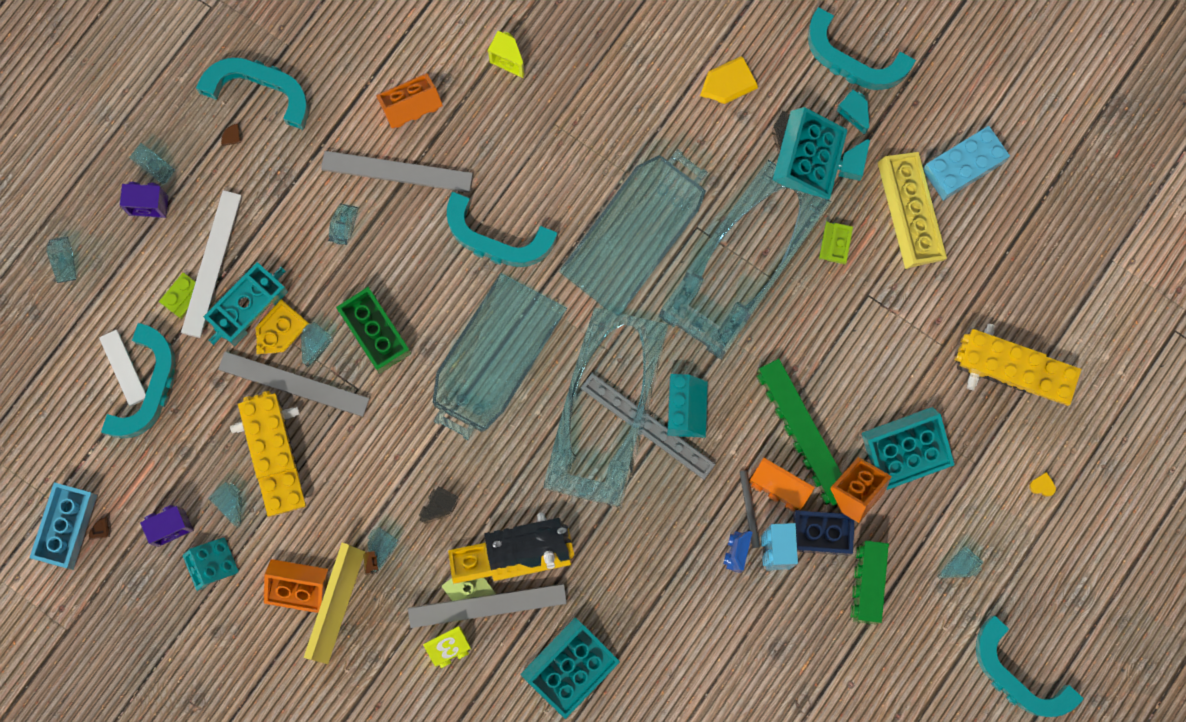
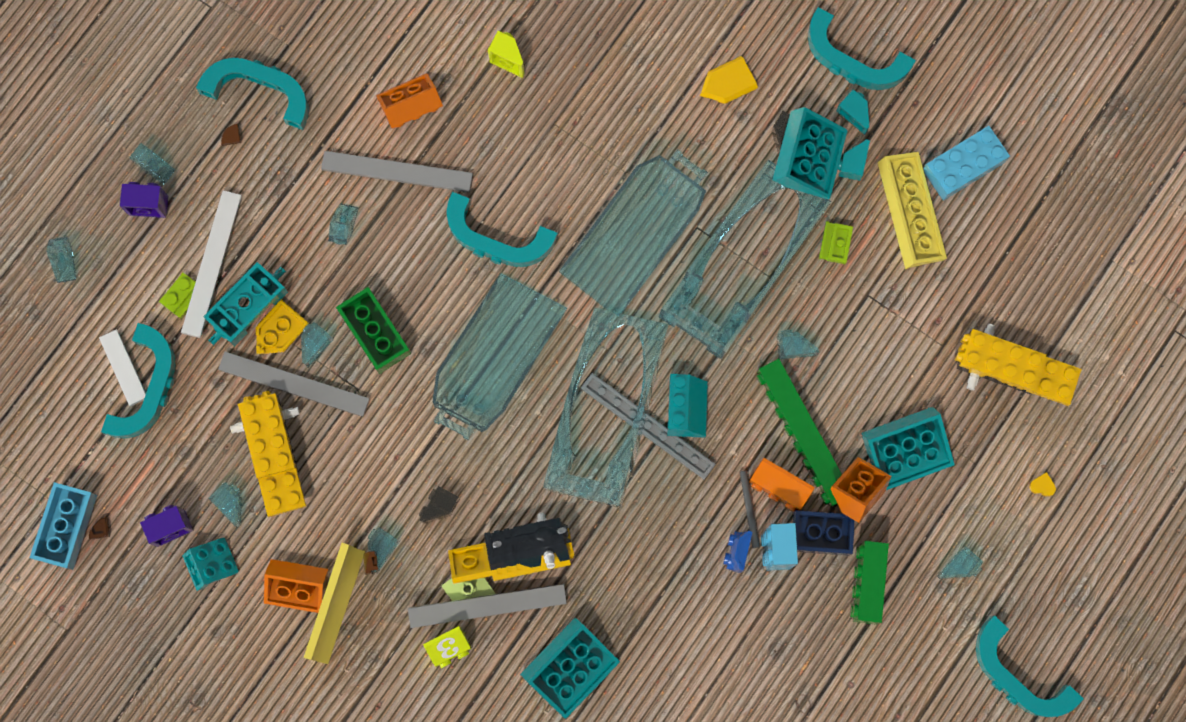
none -> clear light blue slope [777,330,819,359]

